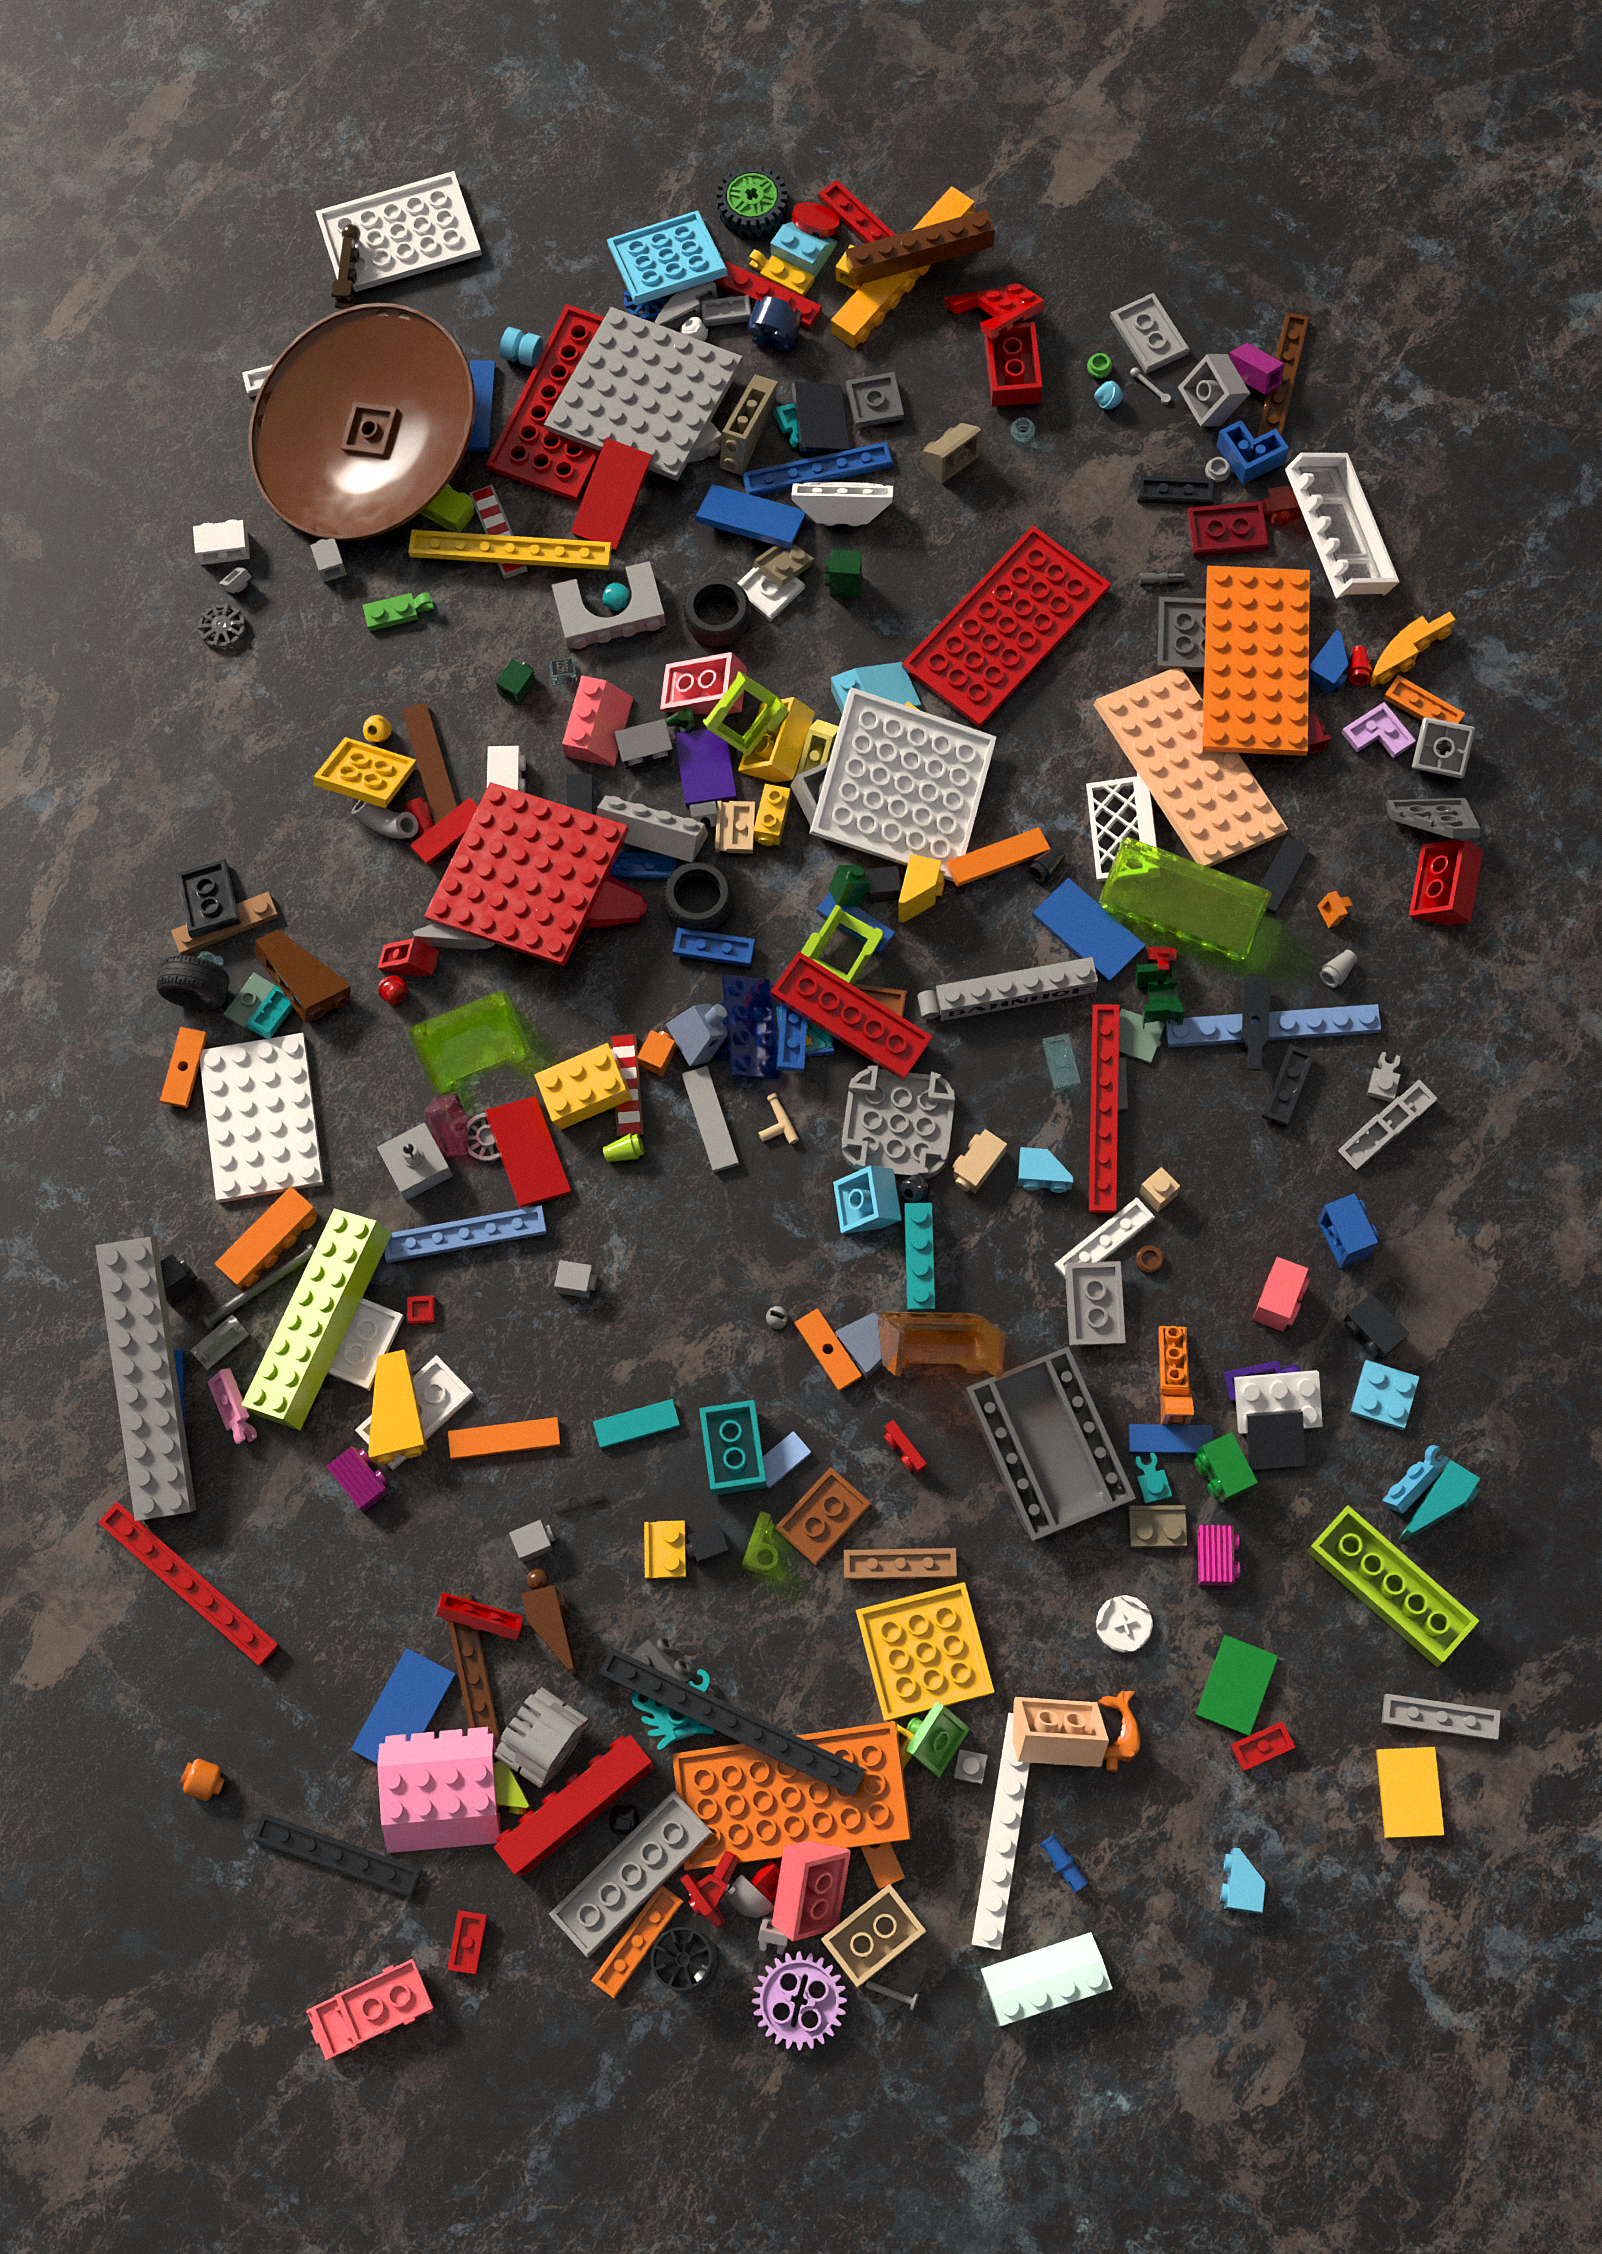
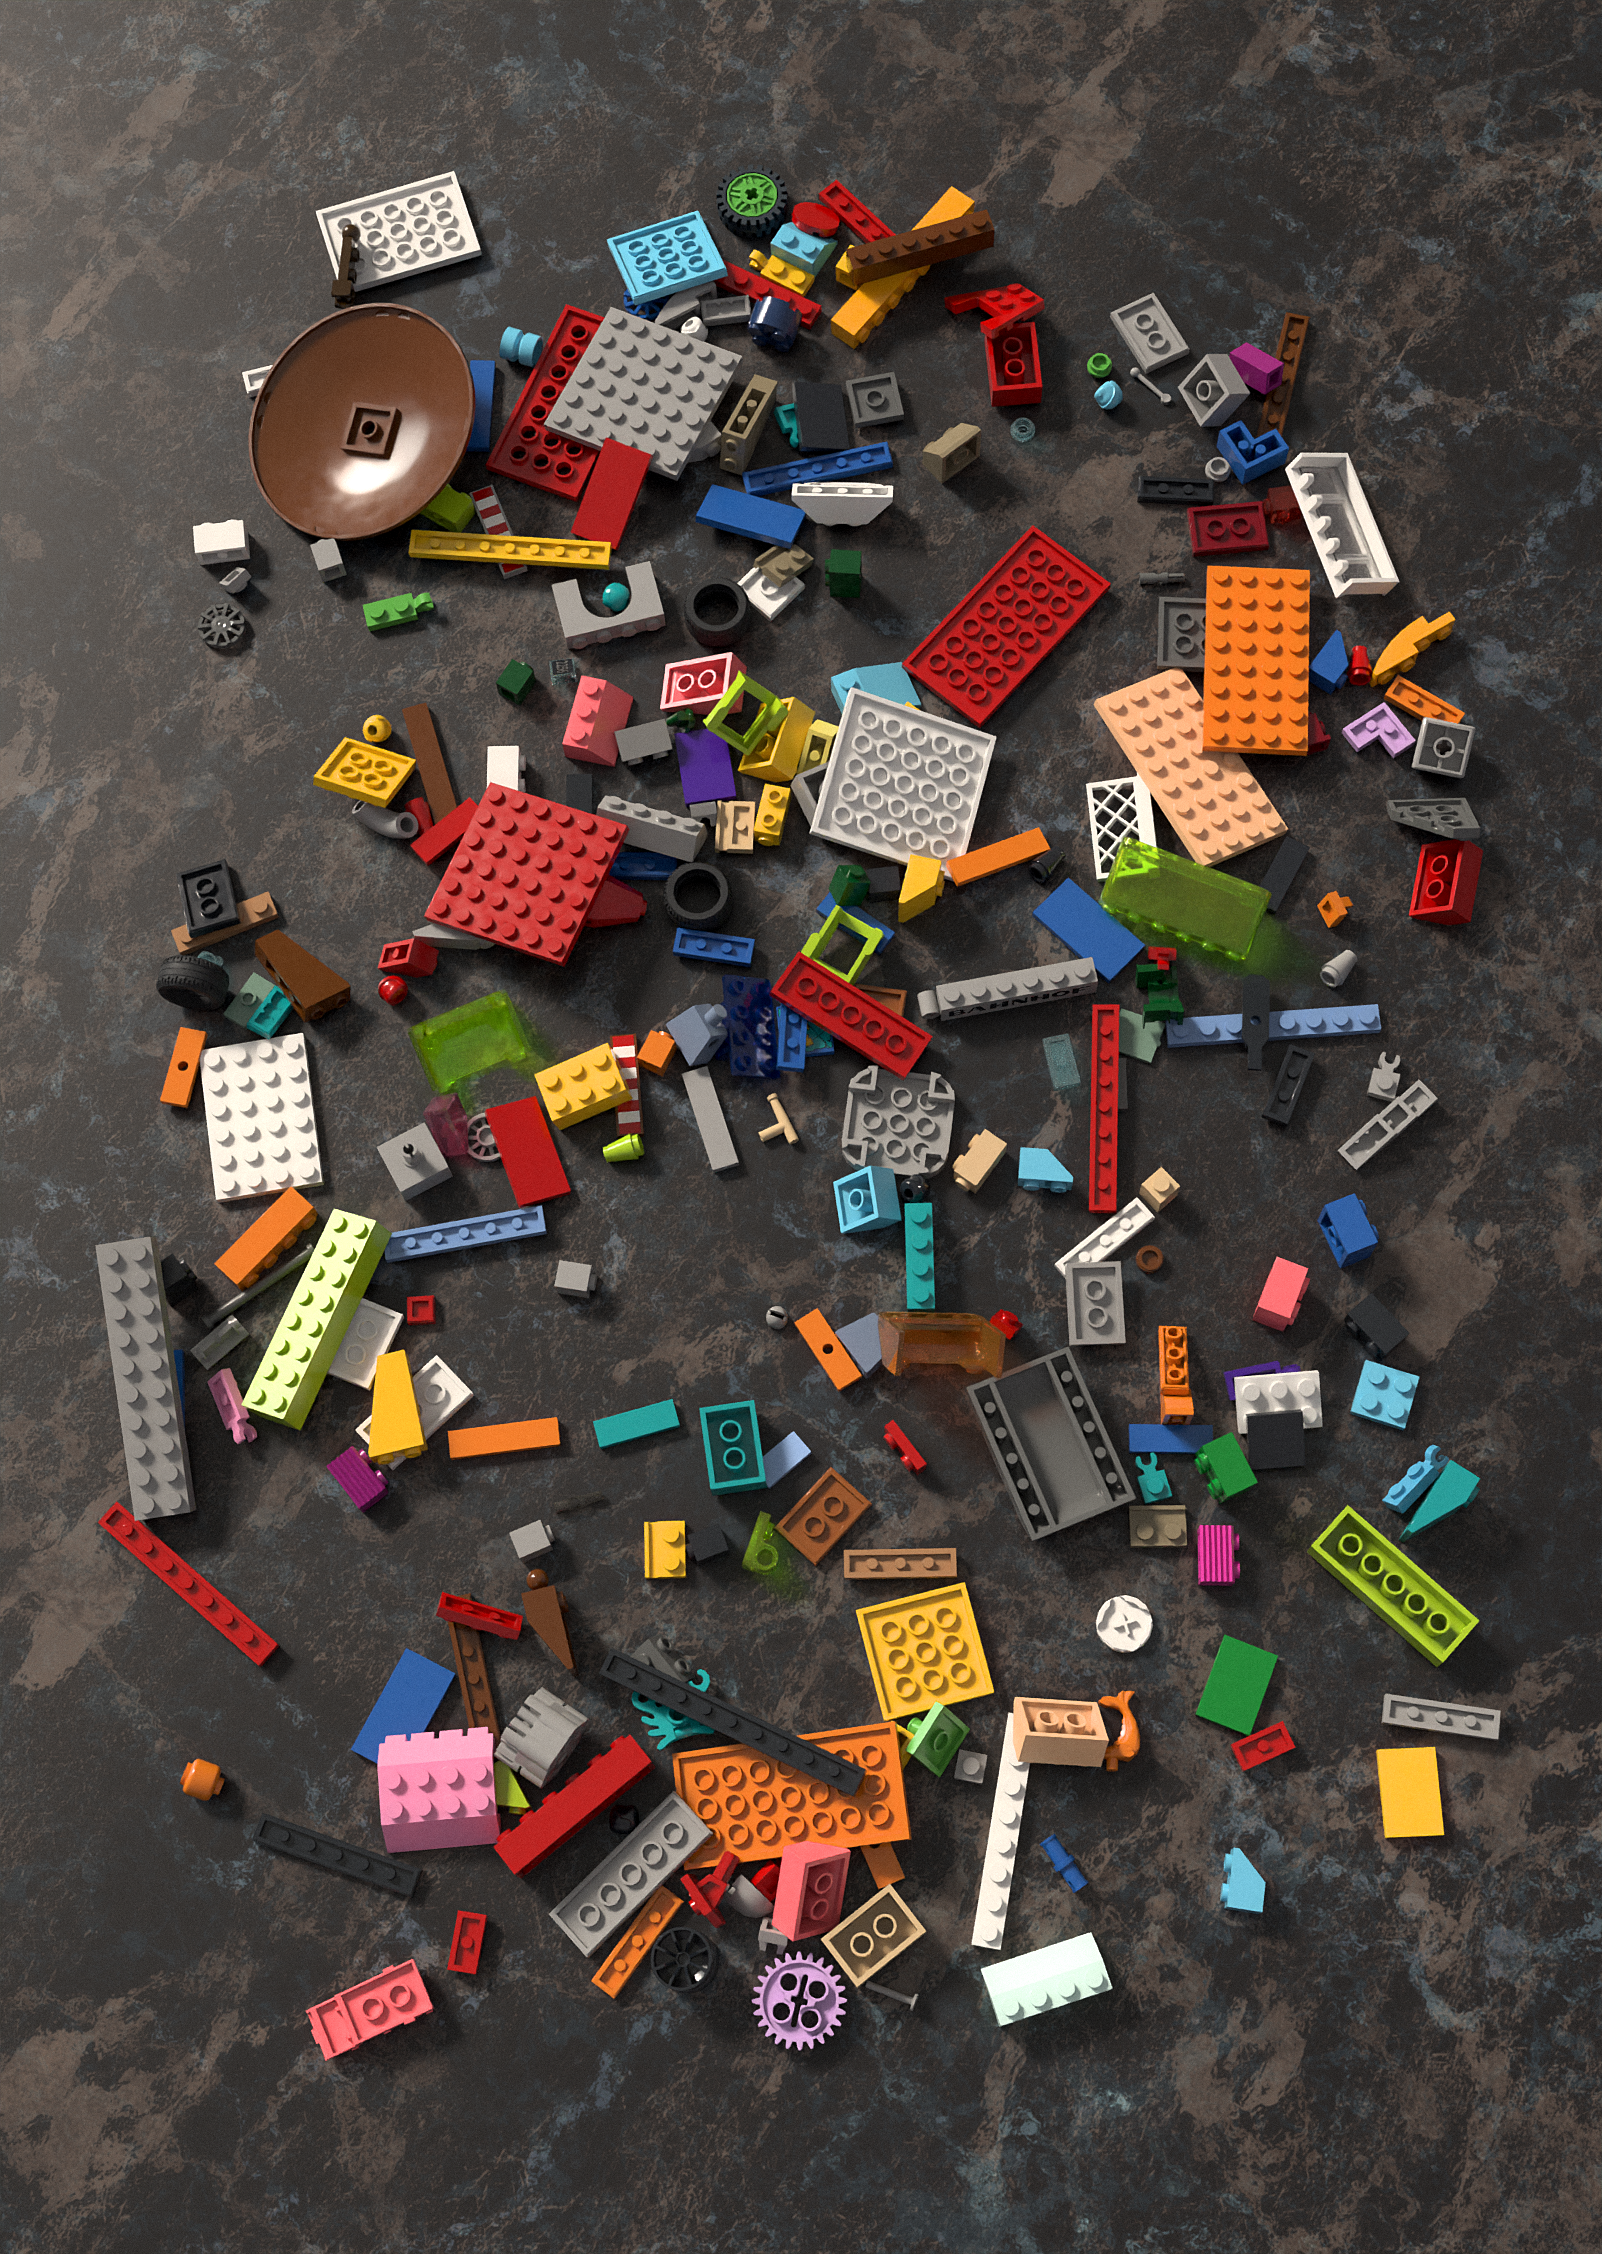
none -> red plate [988,1309,1023,1340]

